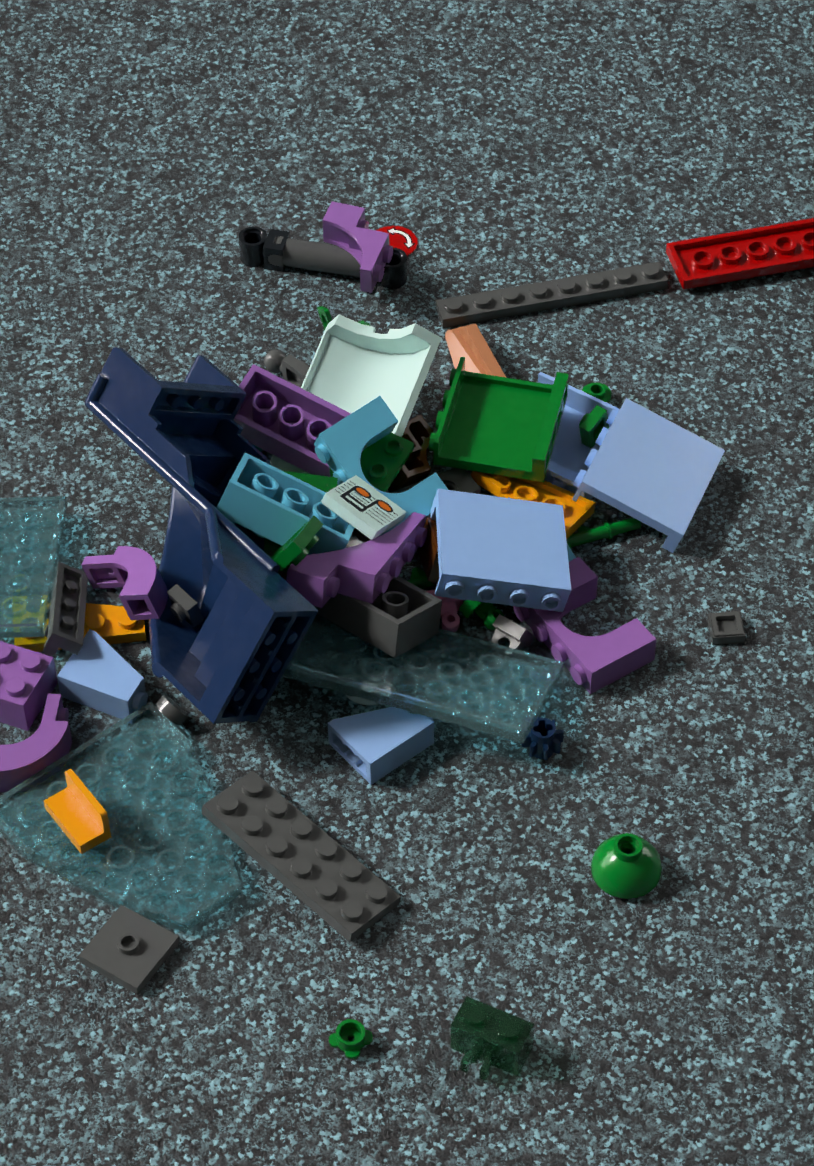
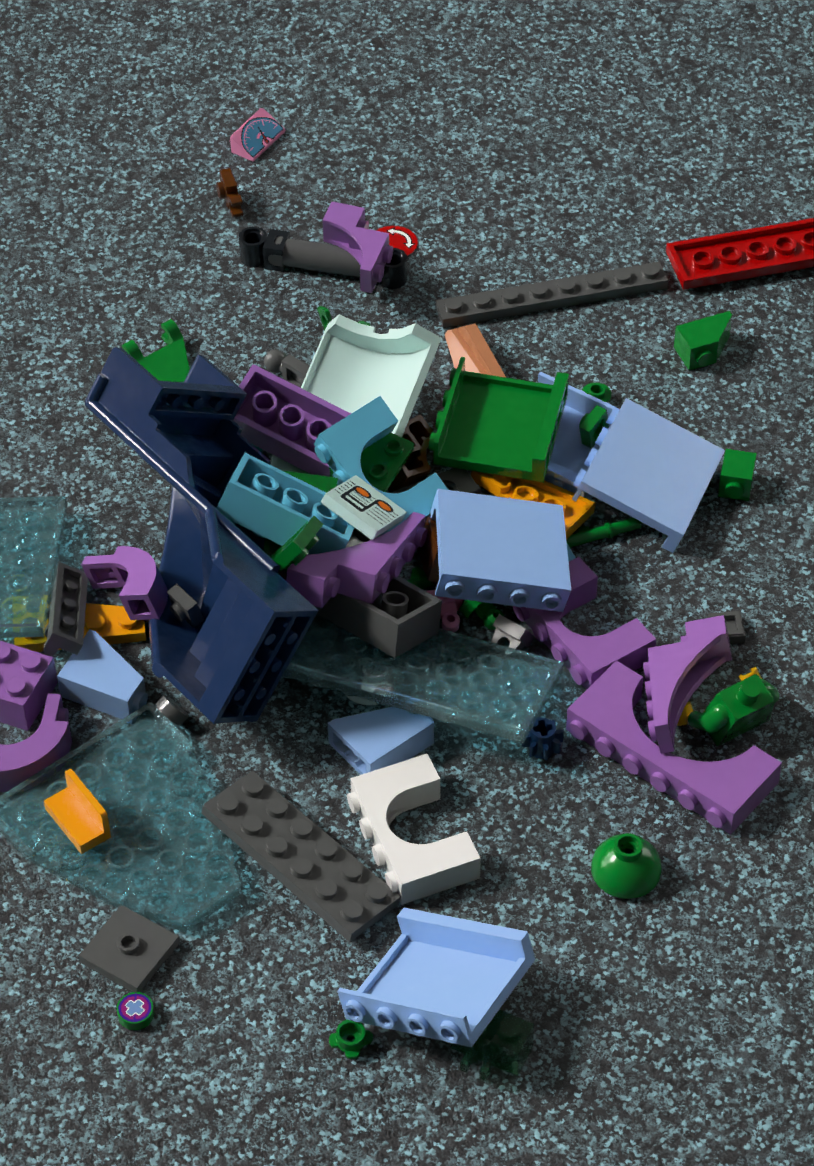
none -> tile [117,992,154,1030]
none -> green flag [122,319,190,382]
none -> reddish brown plate [216,168,243,218]
none -> slope [230,108,285,162]
none -> light blue panel [337,908,535,1047]
none -> white arch [347,753,481,905]
none -> medium lavender arch [566,660,782,835]
none -> medium lavender arch [643,615,732,754]
none -> green slope [674,311,732,371]
none -> green torso [677,667,780,746]
none -> green brick [718,449,757,501]

